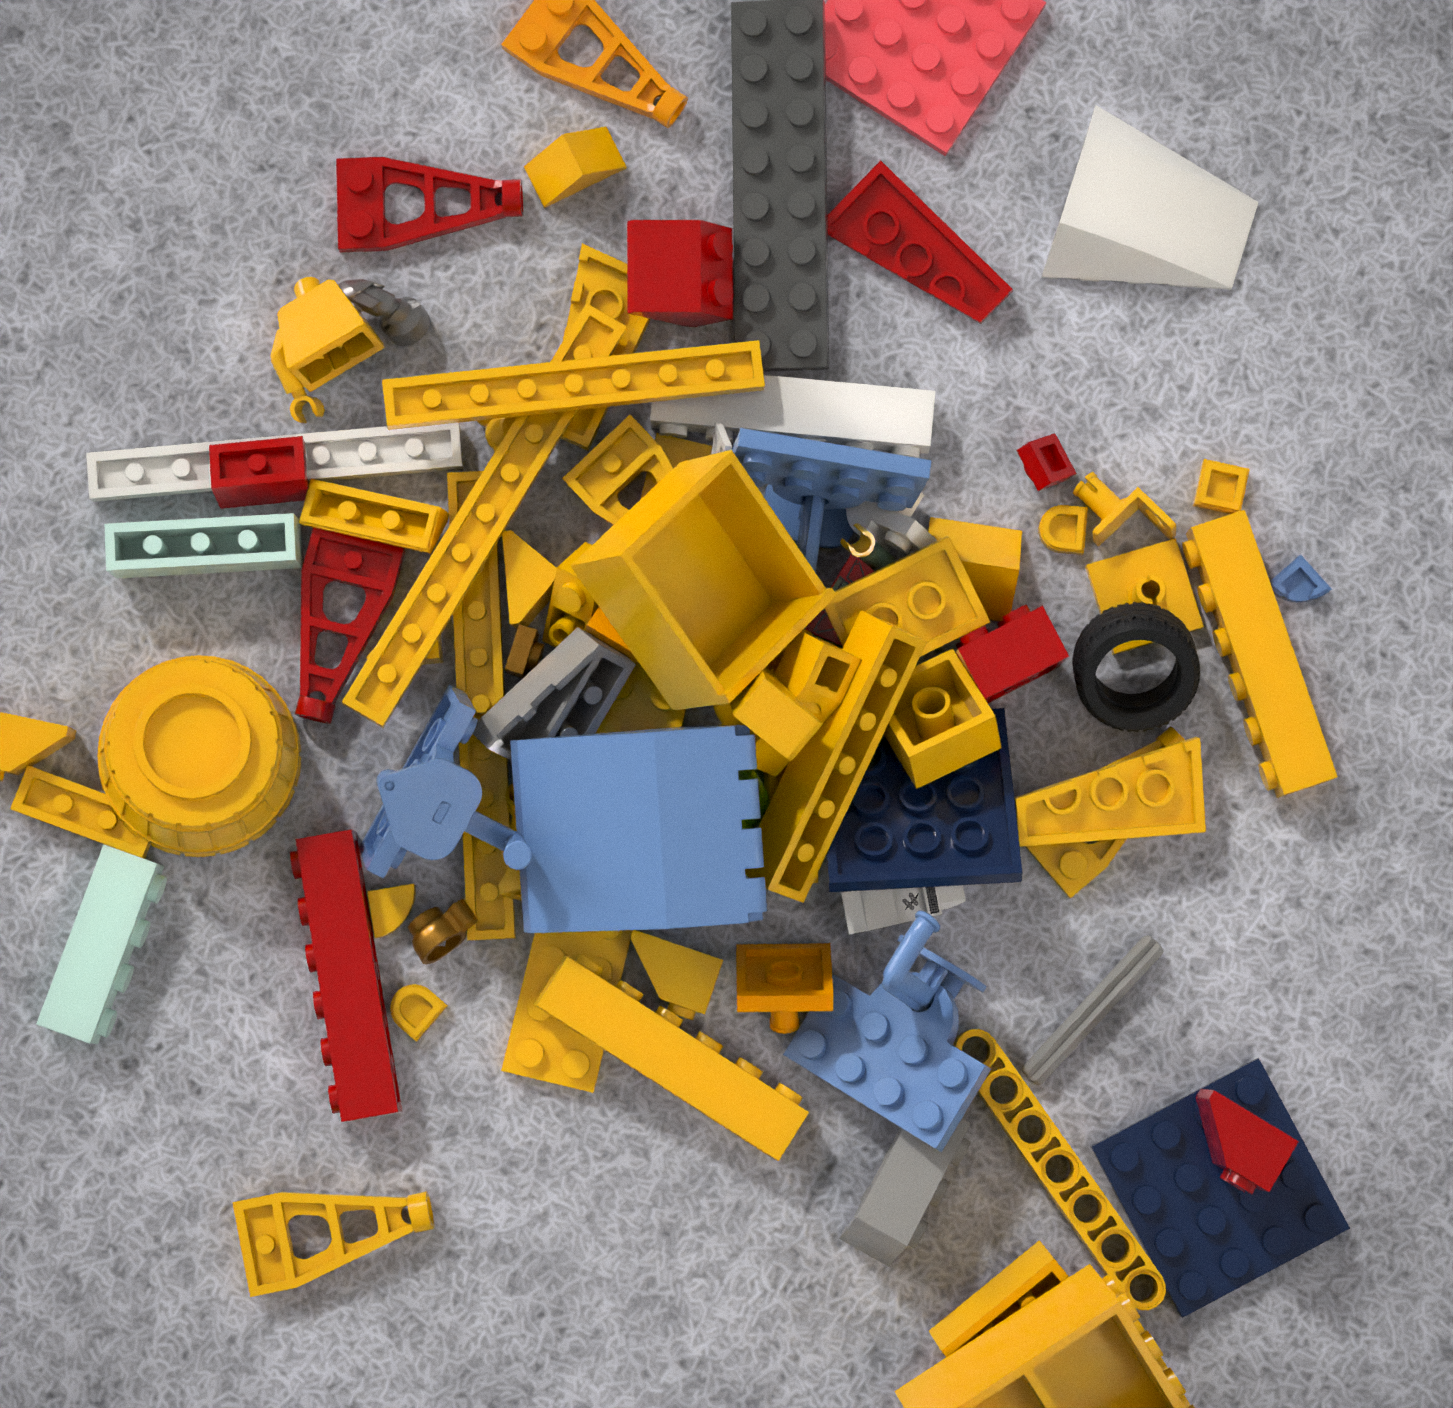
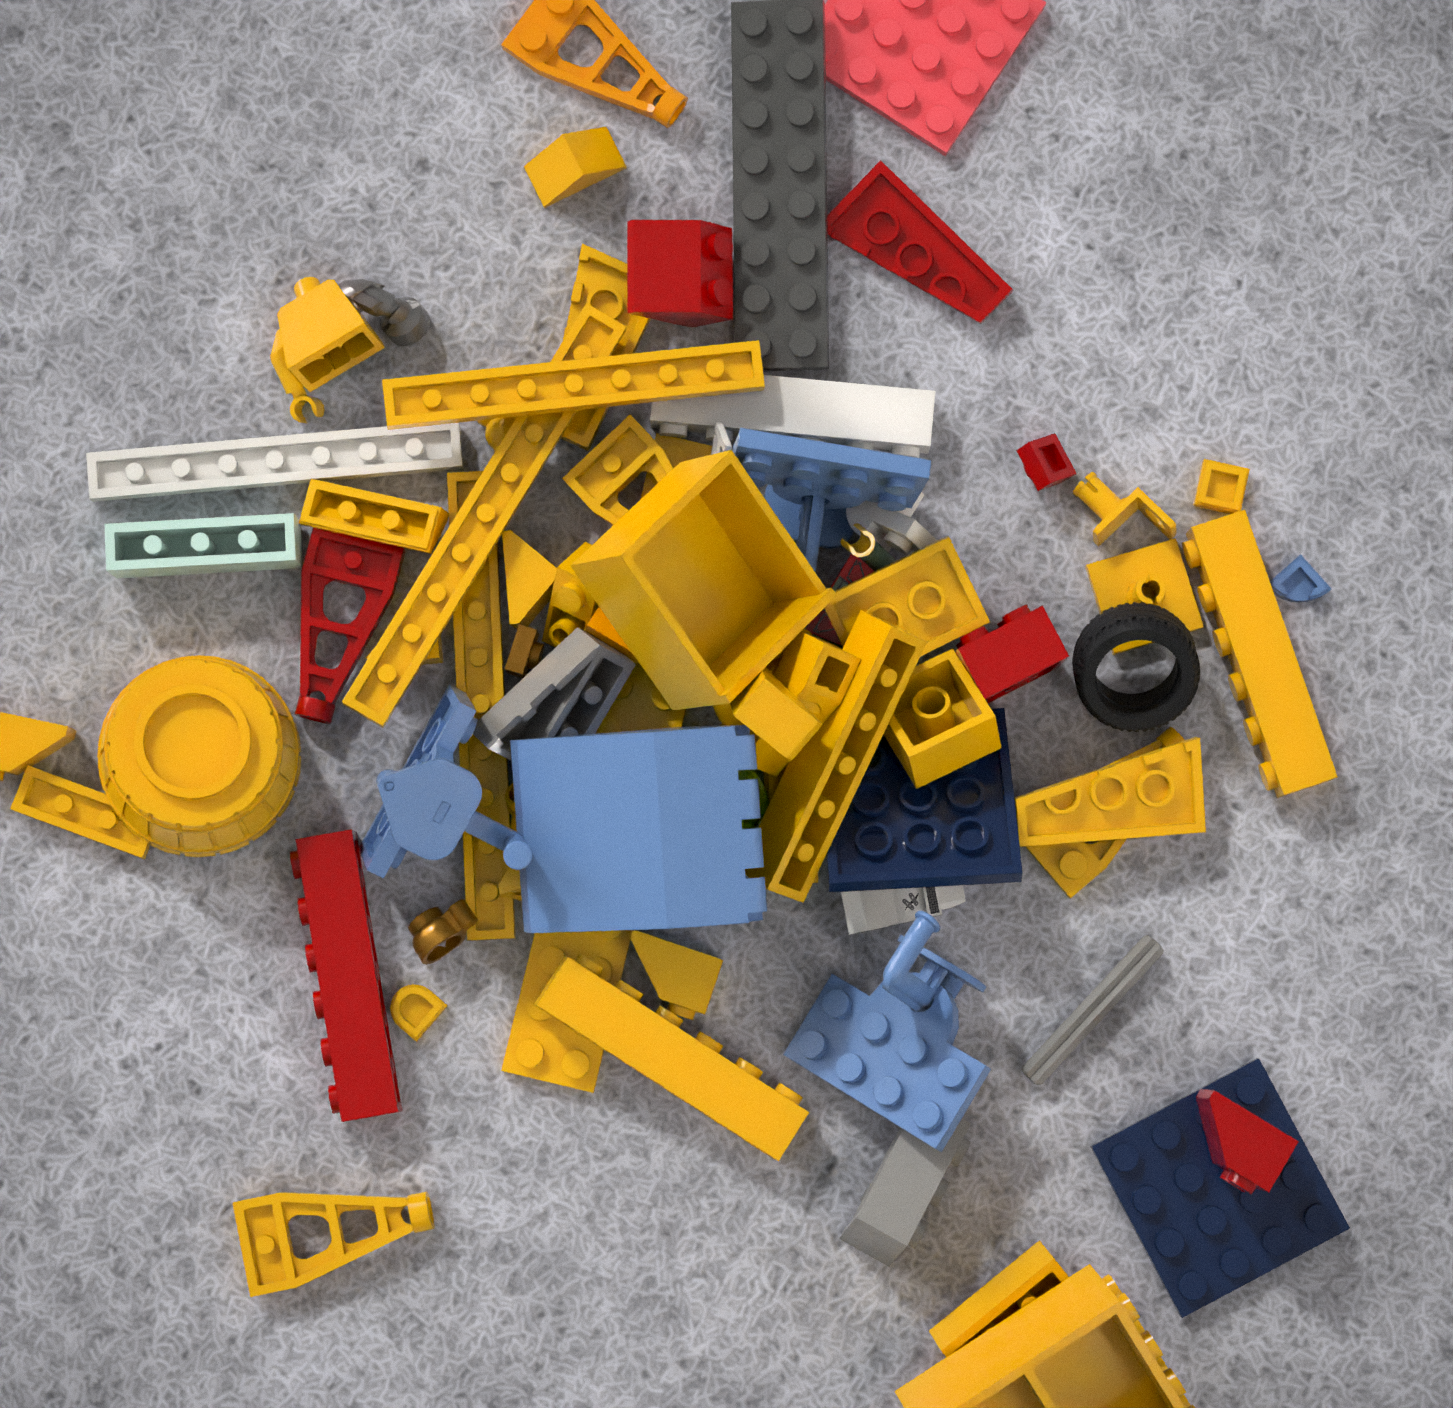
light aqua brick [36,844,167,1044] -> none
red panel [209,436,309,509] -> none
red plate [336,157,524,253] -> none
yellow tile [367,883,416,939] -> none
light orange tile [736,943,833,1034] -> none
yellow slope [928,517,1022,622] -> none
yellow beam [953,1029,1166,1310] -> none
yellow tile [1038,505,1088,555] -> none
white wedge [1041,105,1258,290] -> none

